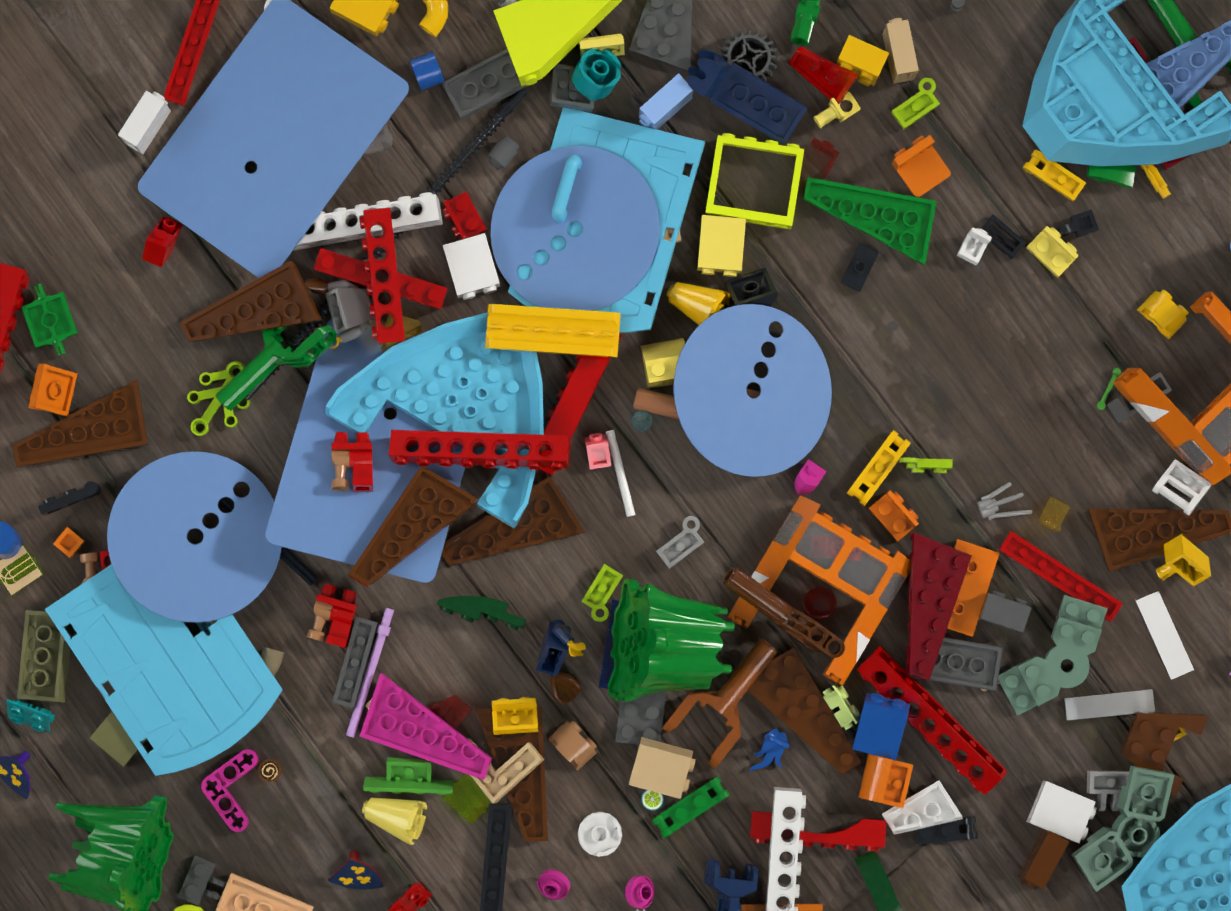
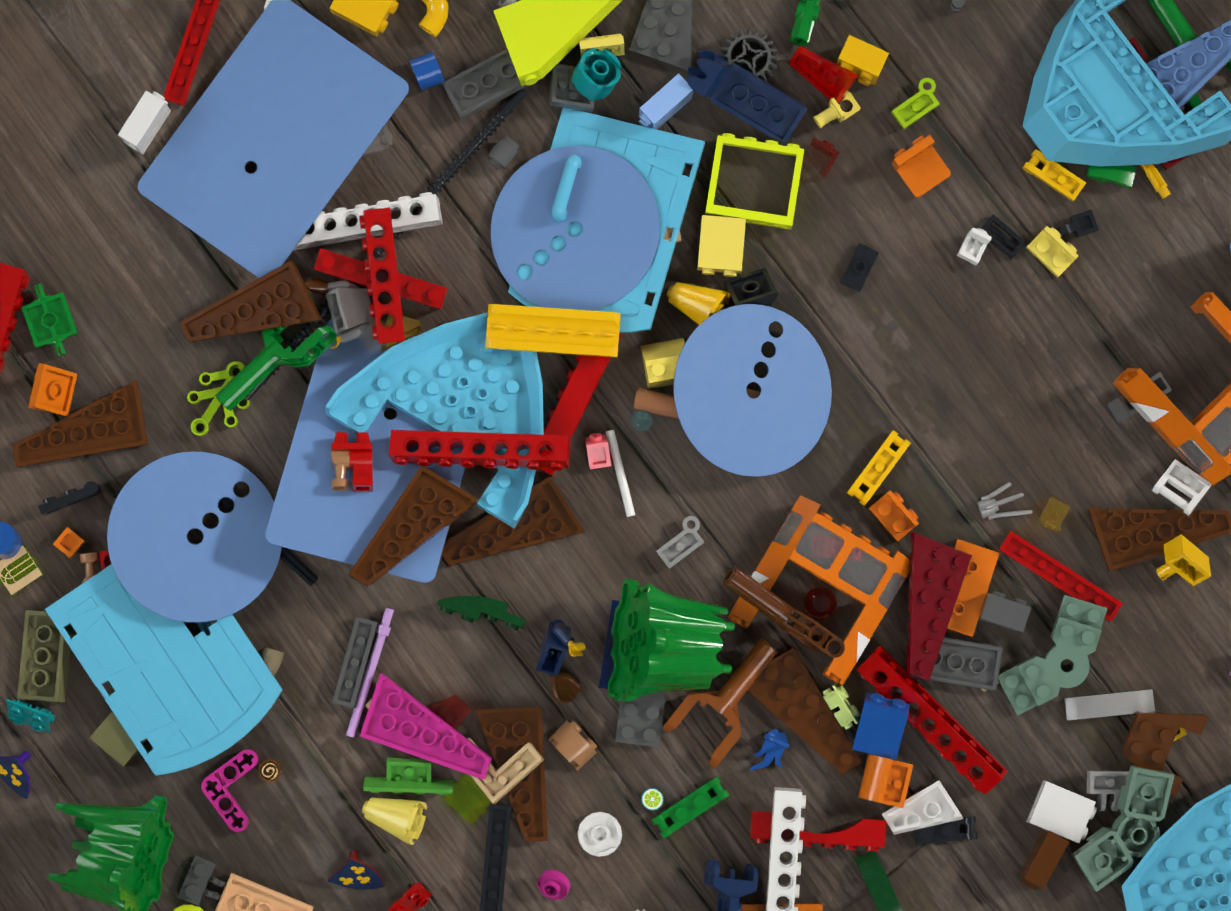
red slope [142,216,183,268] -> none
red hips [306,583,358,648] -> none
red bracket [441,191,487,240] -> none
white brick [443,233,500,300] -> none
yellow bracket [492,697,538,735] -> none
lime hinge [581,564,623,622] -> none
dark pink plate [625,875,655,909] -> none
tan brick [629,737,696,799] -> none
dark pink plate [794,459,827,495] -> none
green wing [803,177,937,266] -> none
tan brick [882,18,919,84] -> none
lime hinge [899,457,953,474] -> none
bright green hinge [1096,368,1121,410] -> none
white sticker [1136,591,1194,680] -> none
yellow cylinder [1137,289,1188,340] -> none

